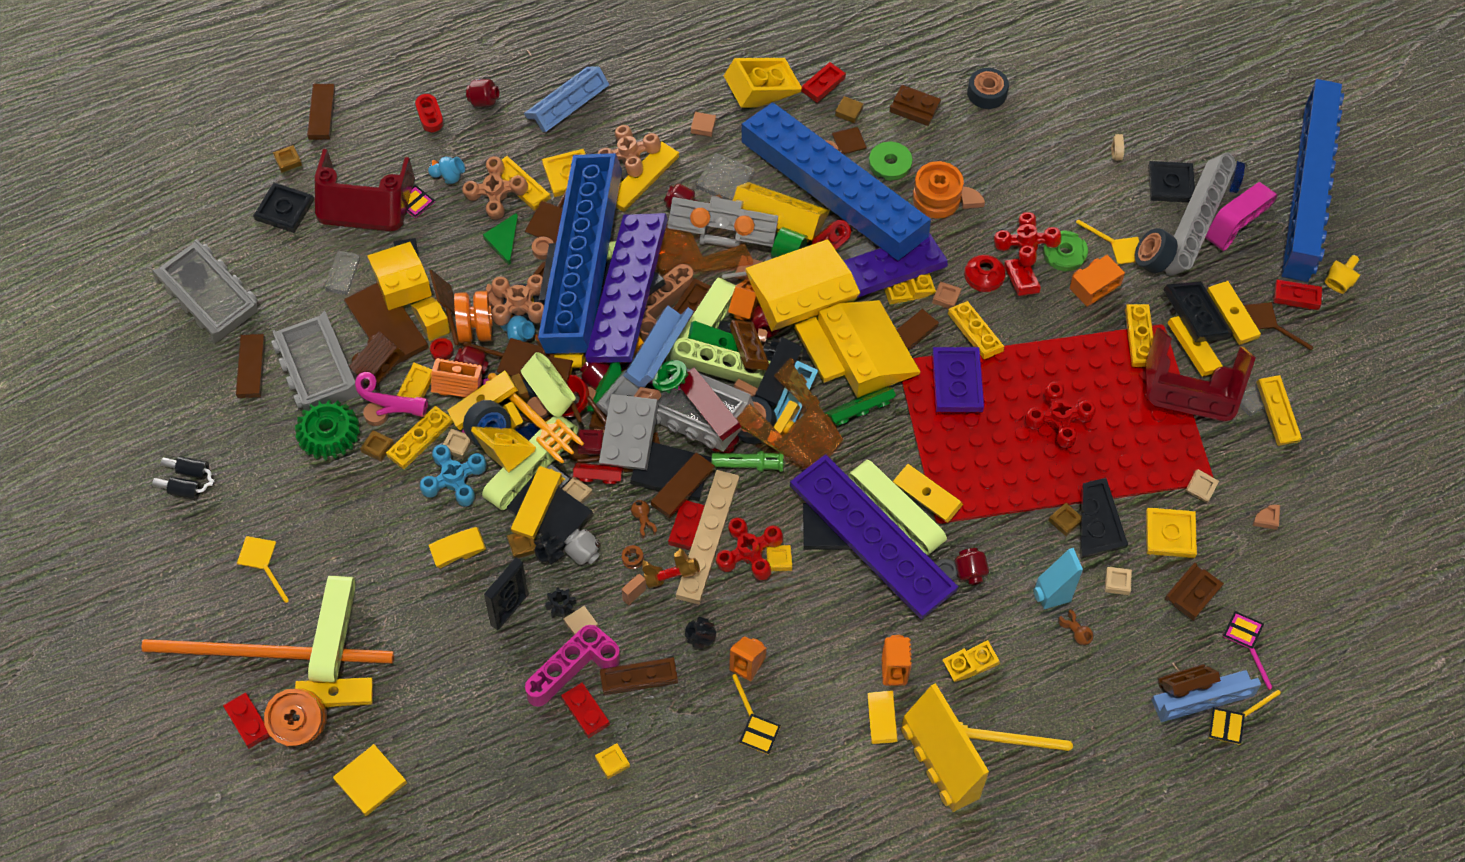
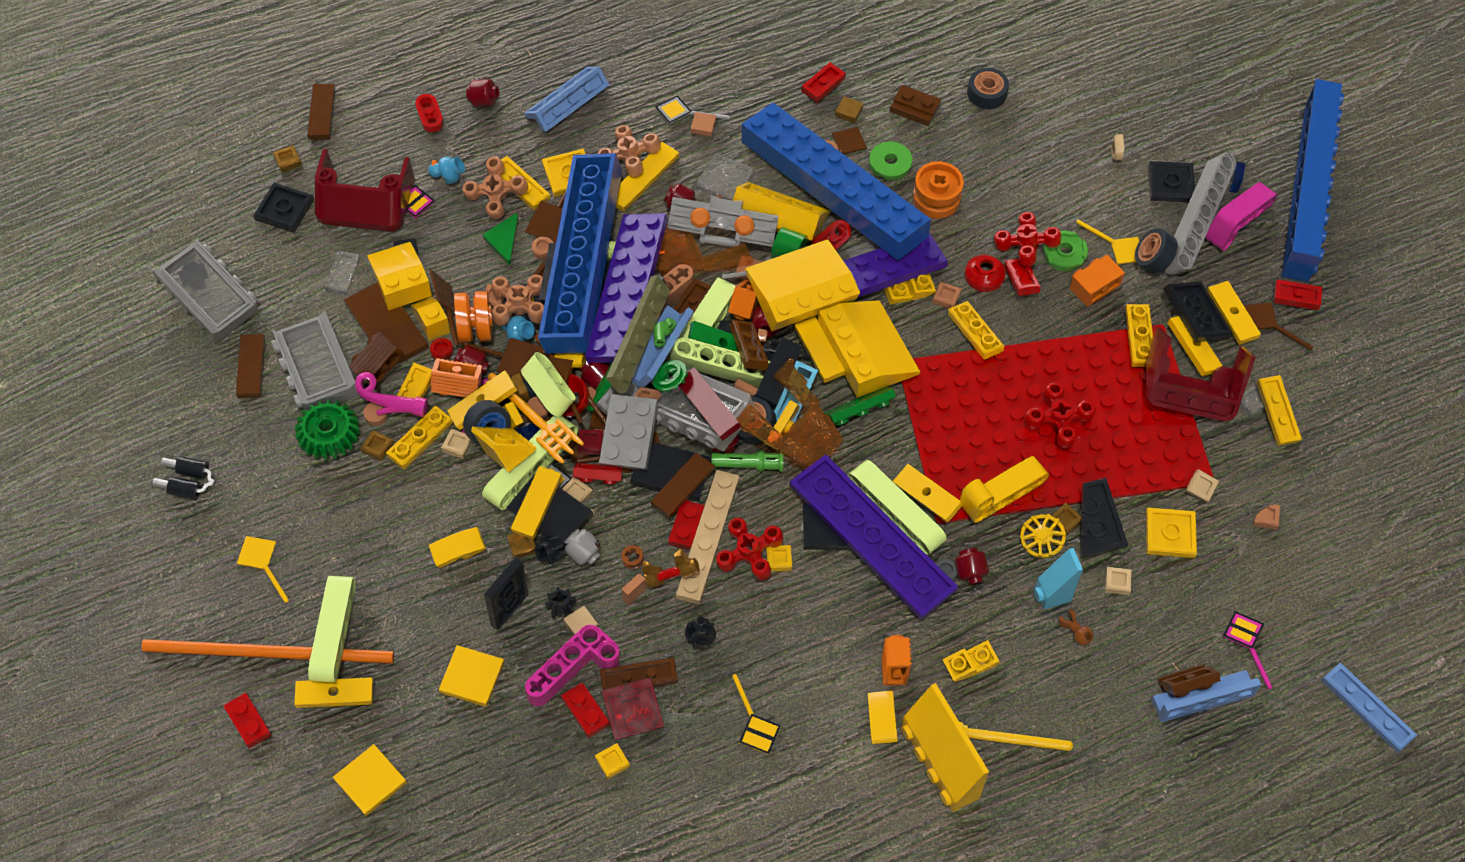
orange wheel [264,689,327,746] -> none
dark azure gear [420,444,487,507] -> none
dark orange arm [631,500,657,539] -> none
yellow slope [723,58,802,108] -> none
orange slope [729,636,767,681] -> none
reddish brown tile [897,308,939,351] -> none
dark purple plate [932,347,984,412] -> none
nougat tile [961,187,985,209] -> none
reddish brown plate [1164,562,1224,621] -> none
piece [1208,690,1281,745] -> none
yellow piece [1325,255,1360,294] -> none
none -> yellow tile [439,645,505,707]
none -> dark red tile [601,678,664,741]
none -> olive plate [606,275,670,394]
none -> bright green arm [653,318,676,347]
none -> piece [655,95,730,125]
none -> yellow beam [960,456,1049,523]
none -> yellow wheel [1020,514,1066,559]
none -> medium blue tile [1322,663,1417,753]

